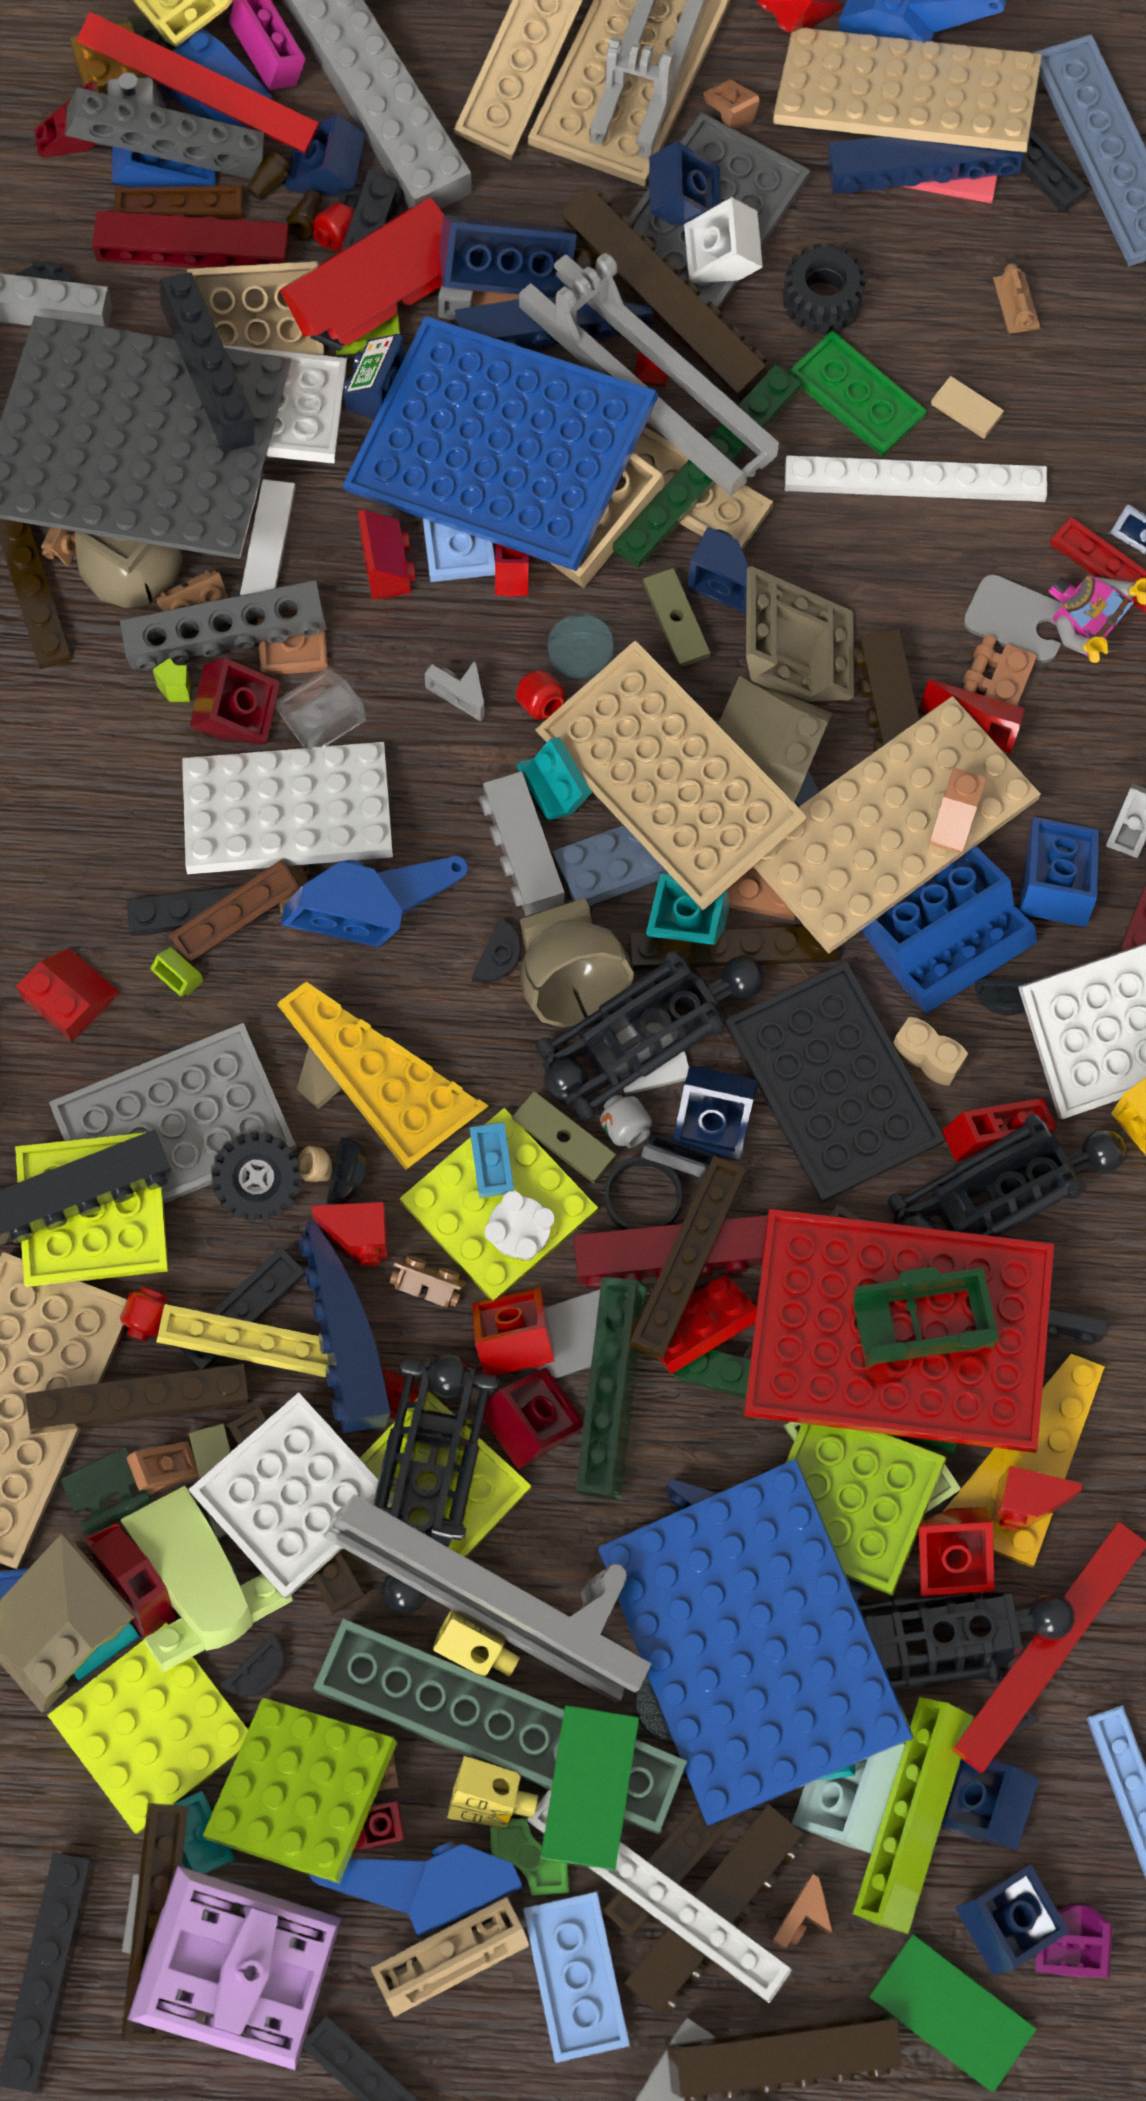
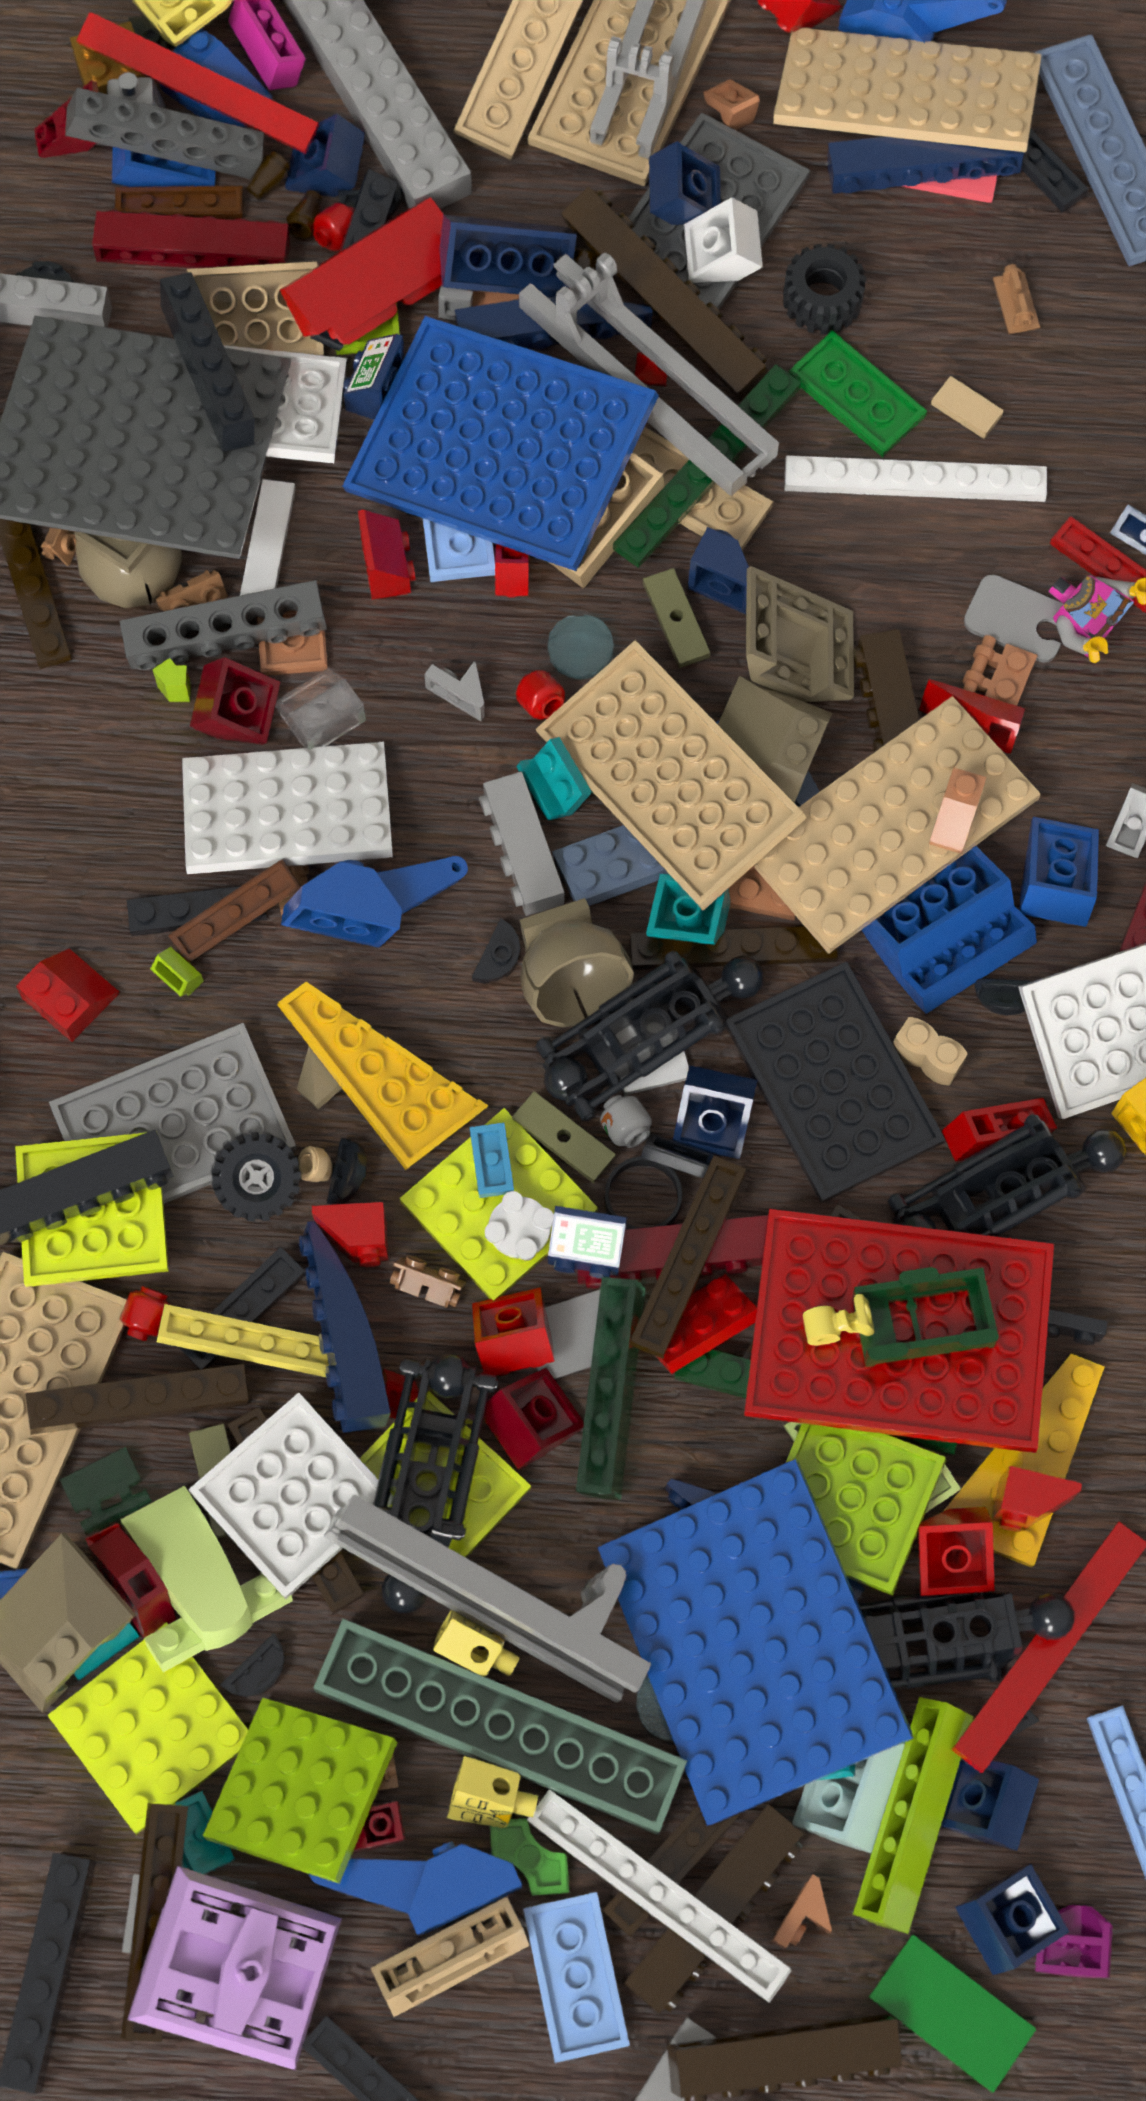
nougat slope [126,1441,199,1495] -> none
green tile [541,1705,639,1871] -> none
none -> slope [548,1206,627,1279]
none -> light yellow leg [802,1294,875,1346]

